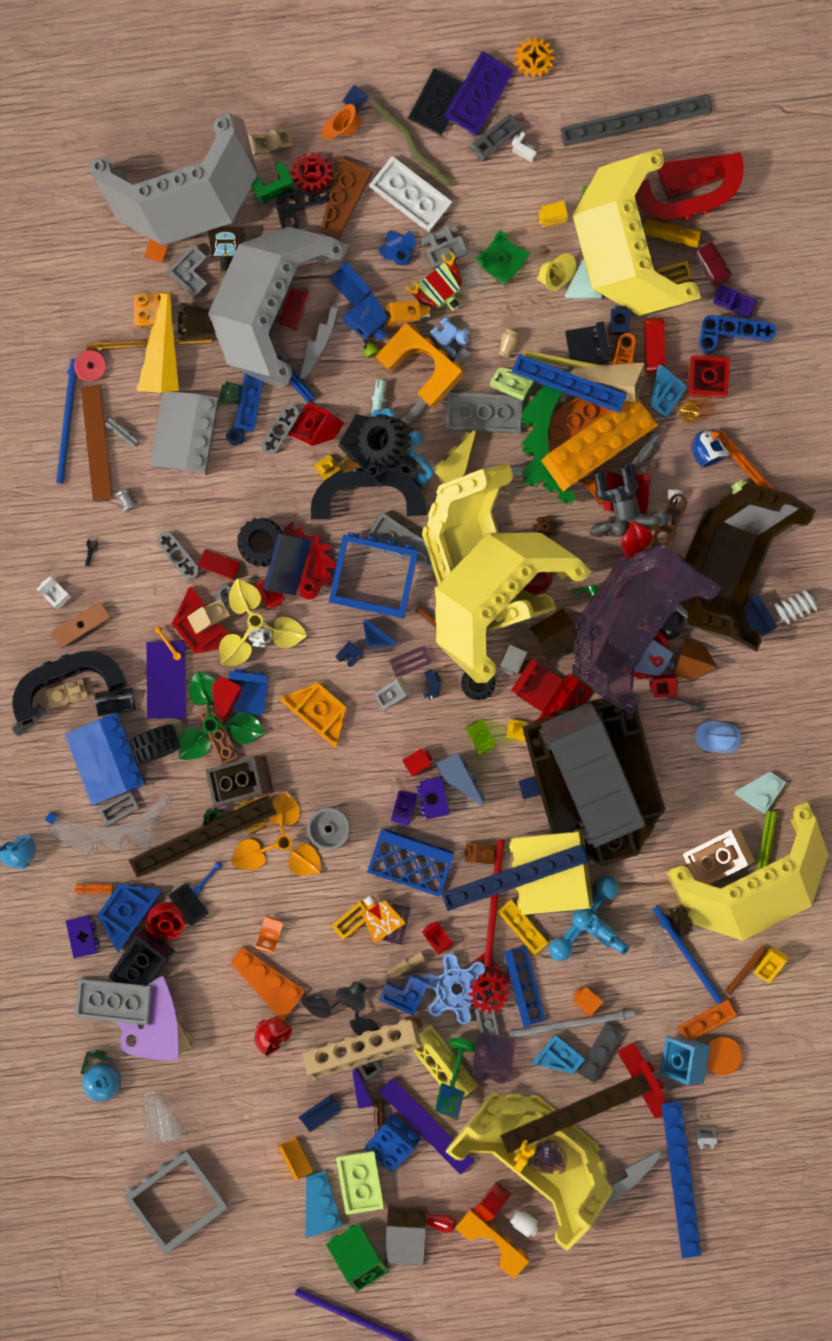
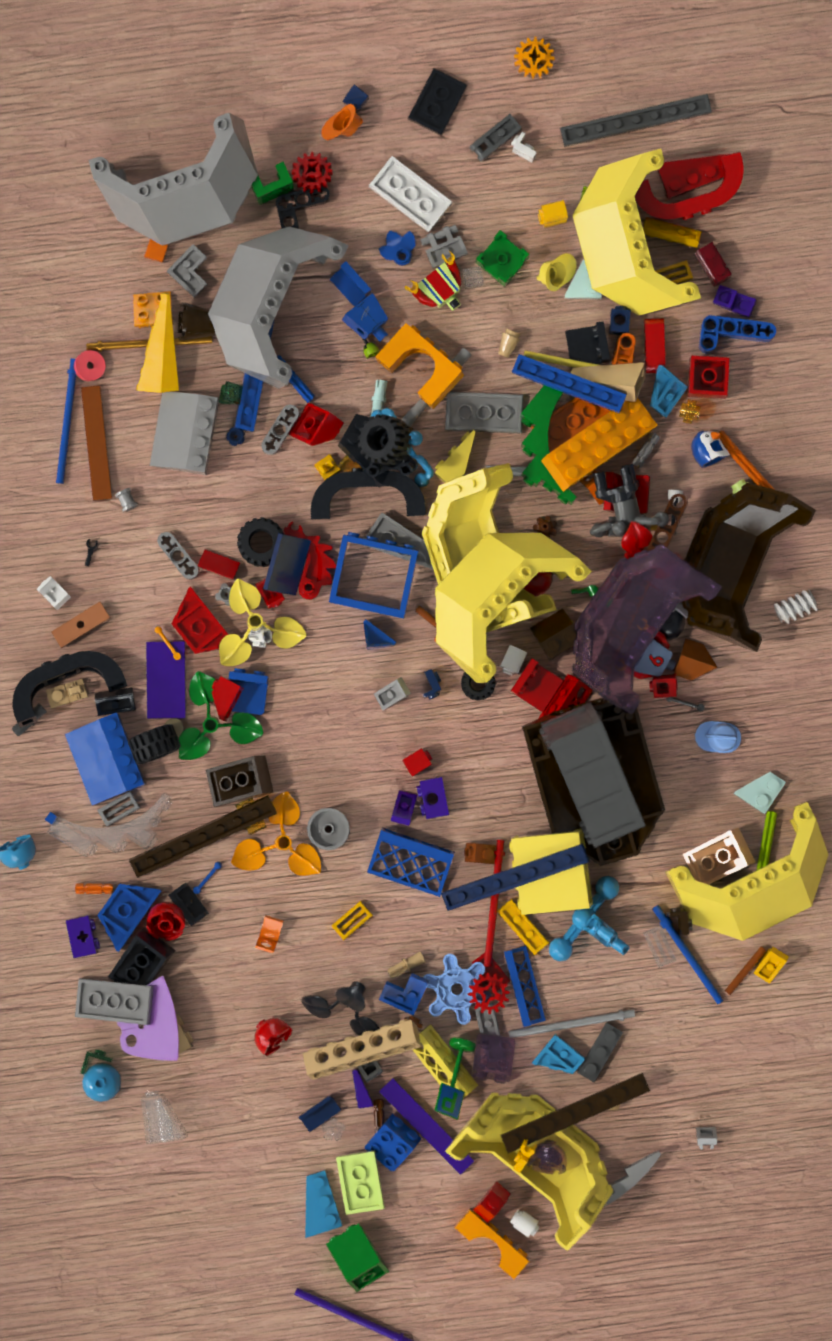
light grey axle [106,417,139,447] -> none
light grey window [124,1150,229,1255] -> none
tan slope [187,599,230,634] -> none
nougat tile [198,706,239,765] -> none
dark green plant [202,808,224,825] -> none
dark brown torso [208,227,245,271] -> none
orange wing [231,947,305,1021] -> none
tan slope [248,128,293,155] -> none
light orange panel [278,1137,314,1182] -> none
red panel [279,288,310,331] -> none
light orange wing [279,682,347,748] -> none
light grey slope [300,306,339,381] -> none
dark orange wing [320,156,373,240] -> none
dark blue hinge [335,641,364,667] -> none
light orange torso [362,895,406,943] -> none
olive bar [371,98,453,187] -> none
tile [383,903,411,945] -> none
light orange torso [384,301,430,329] -> none
slope [385,1204,427,1266] -> none
tile [389,645,432,678] -> none
red bracket [422,921,454,955] -> none
red cone [426,1213,456,1234] -> none
light blue animal [429,317,470,358] -> none
sand blue slope [436,753,485,806] -> none
dark purple tile [444,51,514,136] -> none
clear neon green slope [465,719,496,755] -> none
yellowish green wing [490,368,535,401] -> none
yellow tile [506,719,528,742] -> none
dark blue tile [518,777,540,799] -> none
orange brick [573,986,603,1017] -> none
red bracket [617,1042,667,1118] -> none
dark azure slope [660,1036,710,1085] -> none
blue plate [661,1101,701,1258] -> none
orange tile [677,999,738,1040] -> none
orange tile [707,1037,742,1075] -> none
dark blue panel [744,594,777,636] -> none

